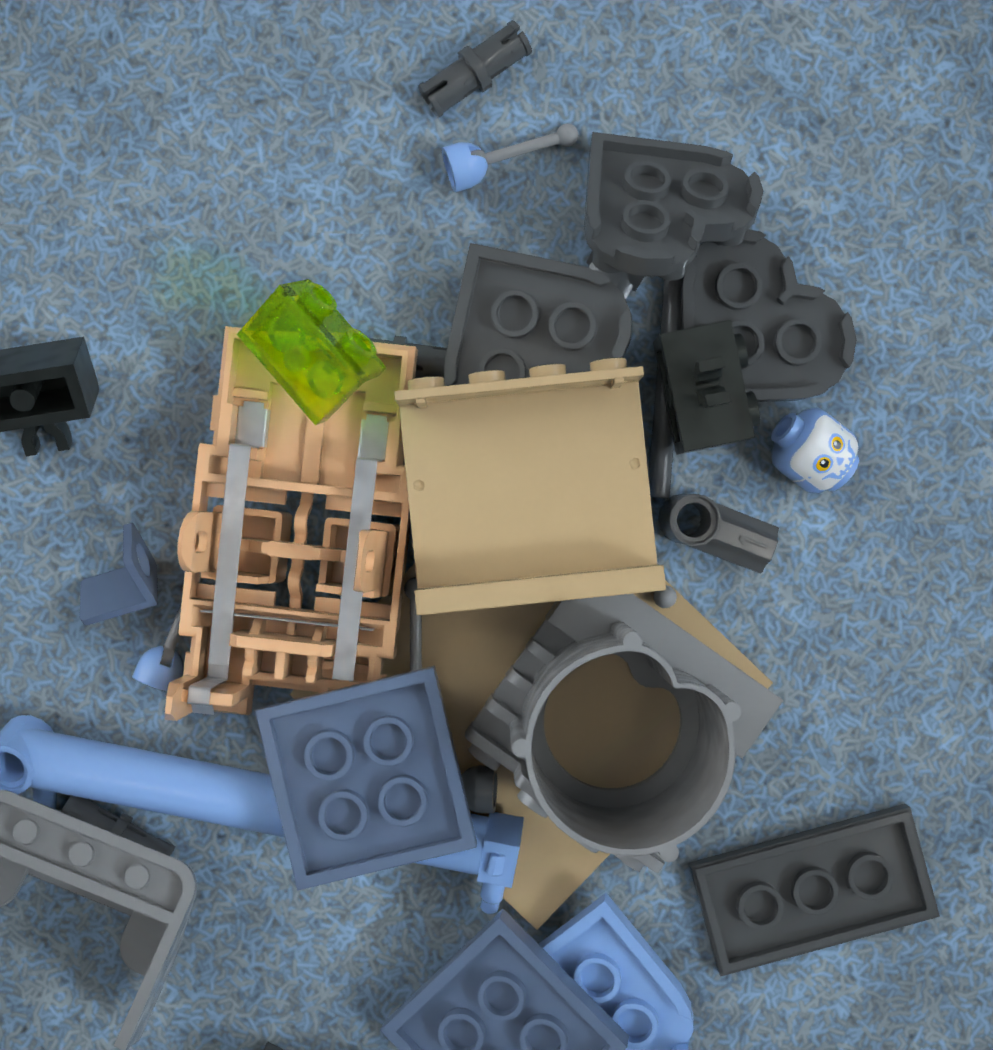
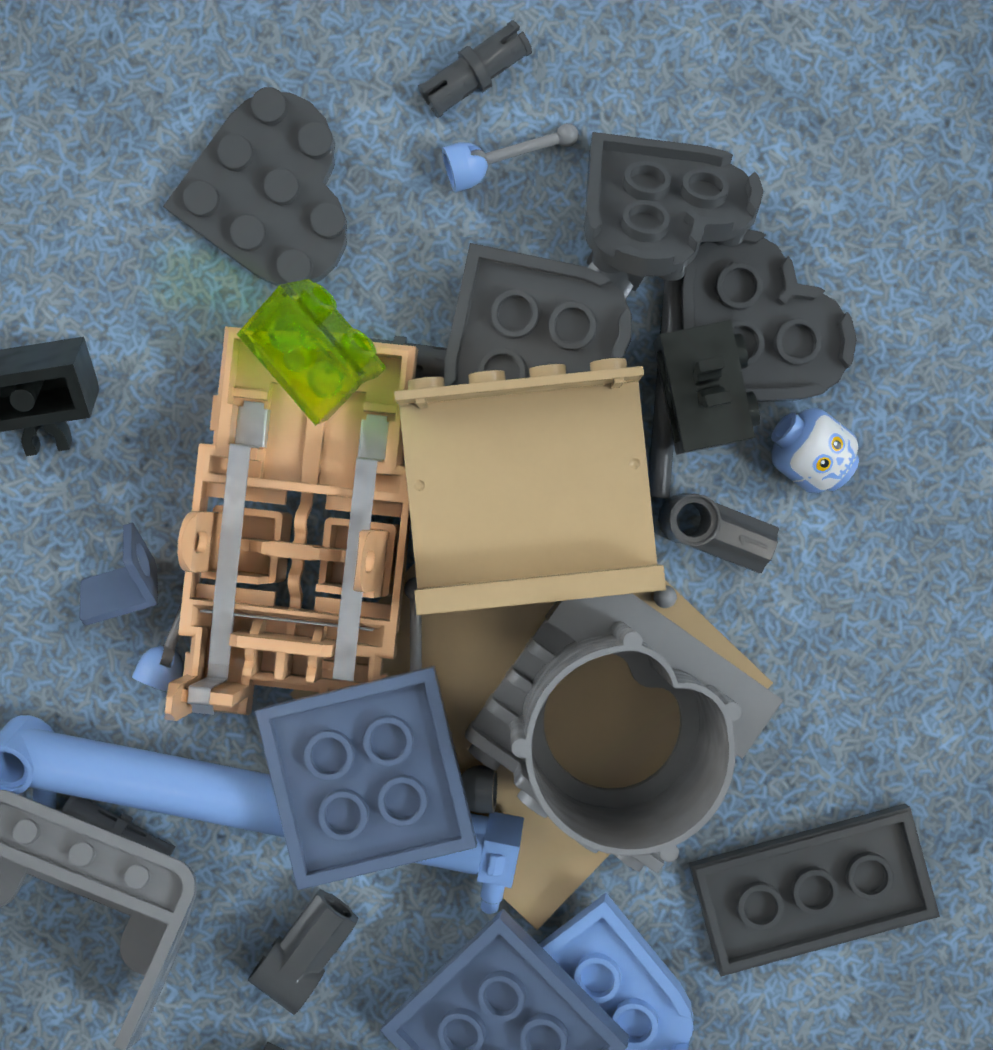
none -> dark grey plate [163,87,347,287]
none -> dark grey piece [248,889,358,1015]

